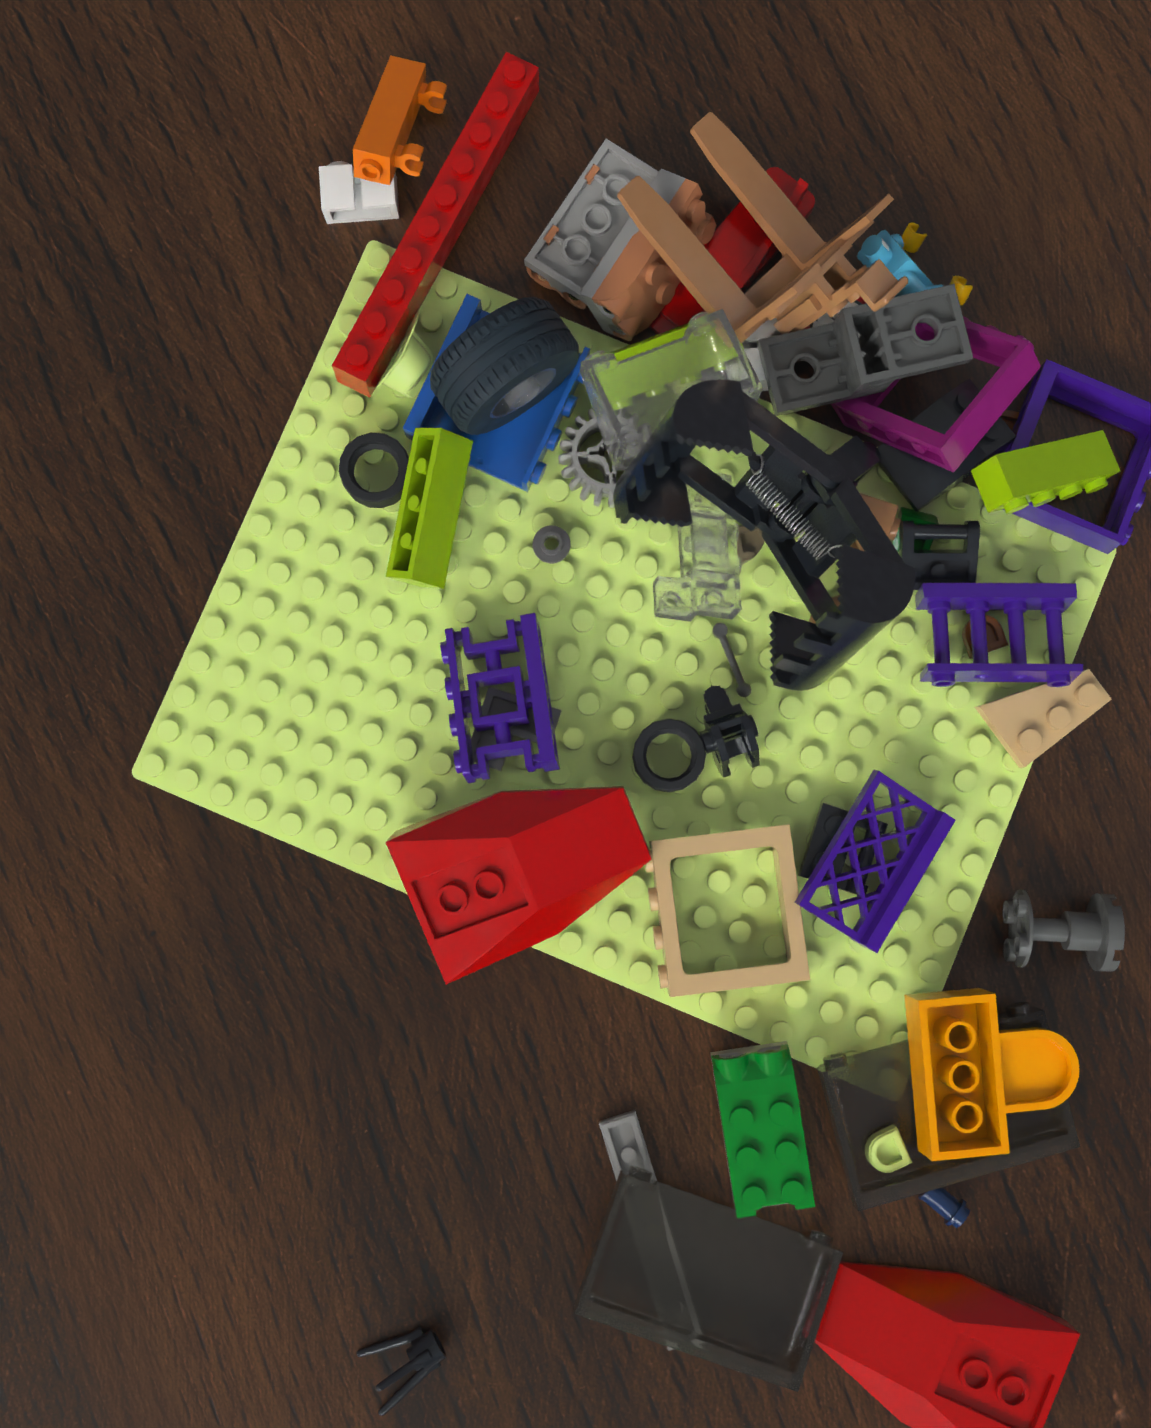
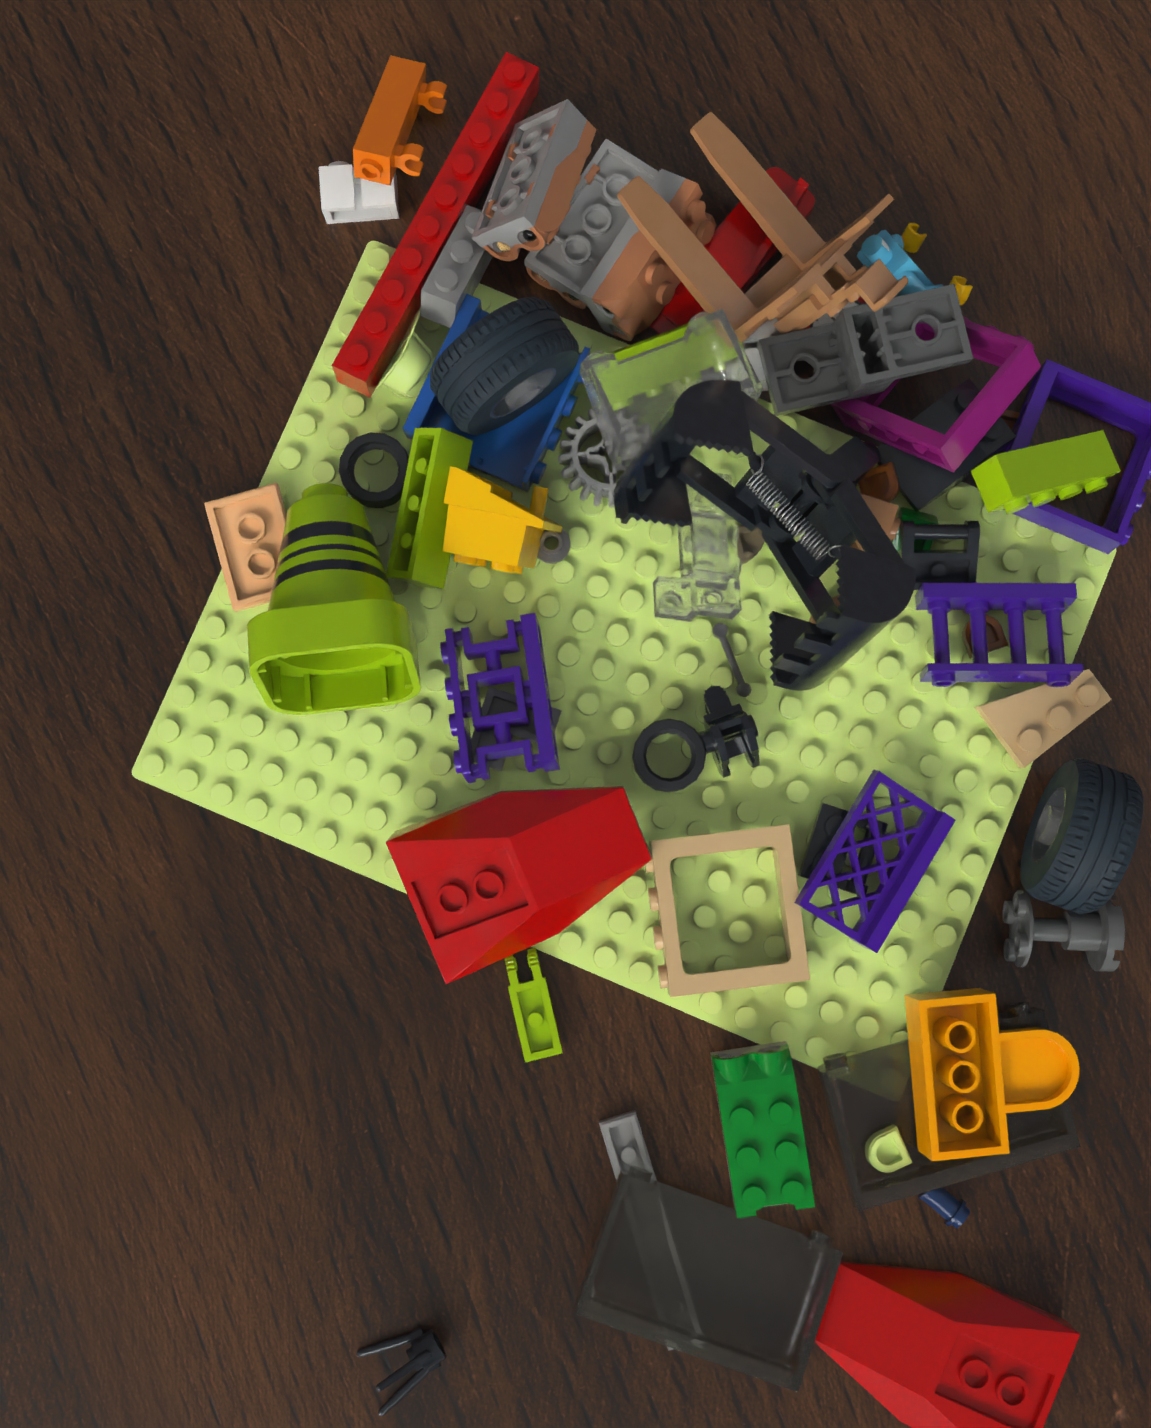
none -> light nougat tile [204,483,287,612]
none -> lime cone [247,483,421,715]
none -> light grey brick [420,205,493,328]
none -> yellow piece [443,466,563,574]
none -> light grey piece [472,99,596,261]
none -> lime hinge [505,948,563,1062]
none -> dark orange tile [858,462,899,503]
none -> black wheel [1020,758,1144,914]

